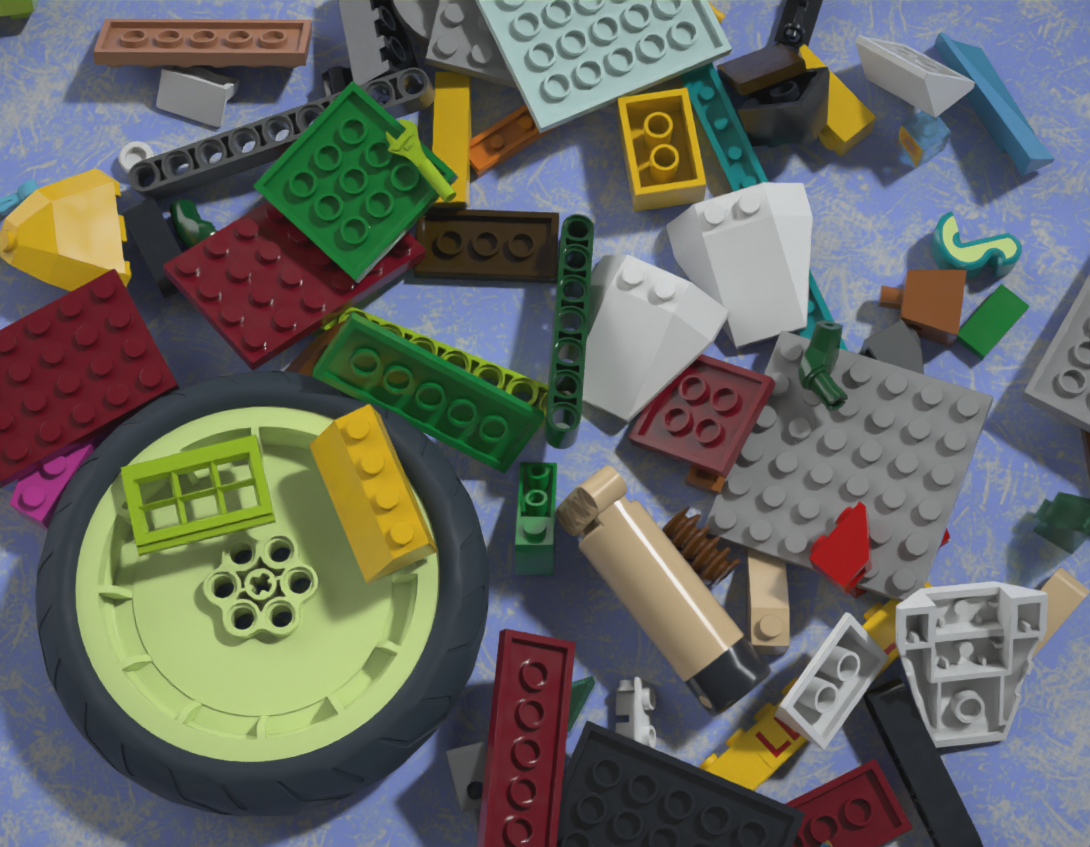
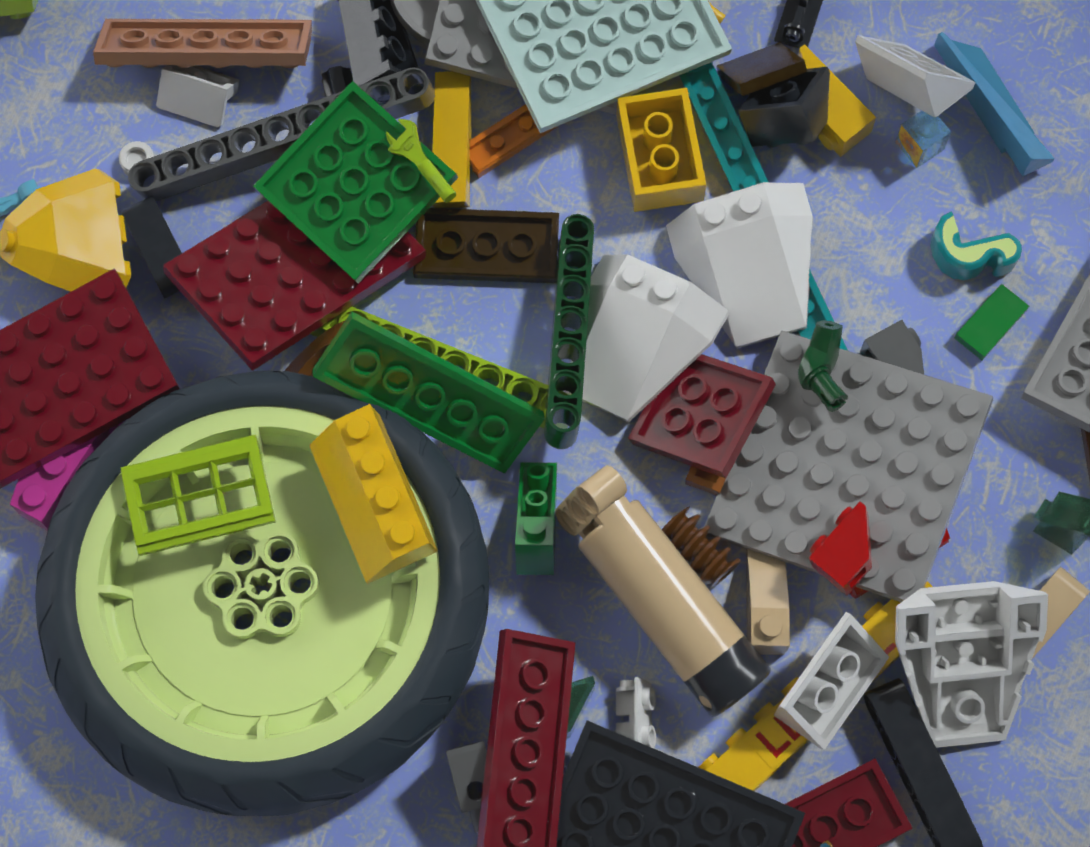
dark green arm [169,200,218,248] -> none
dark orange torso [878,270,966,347] -> none

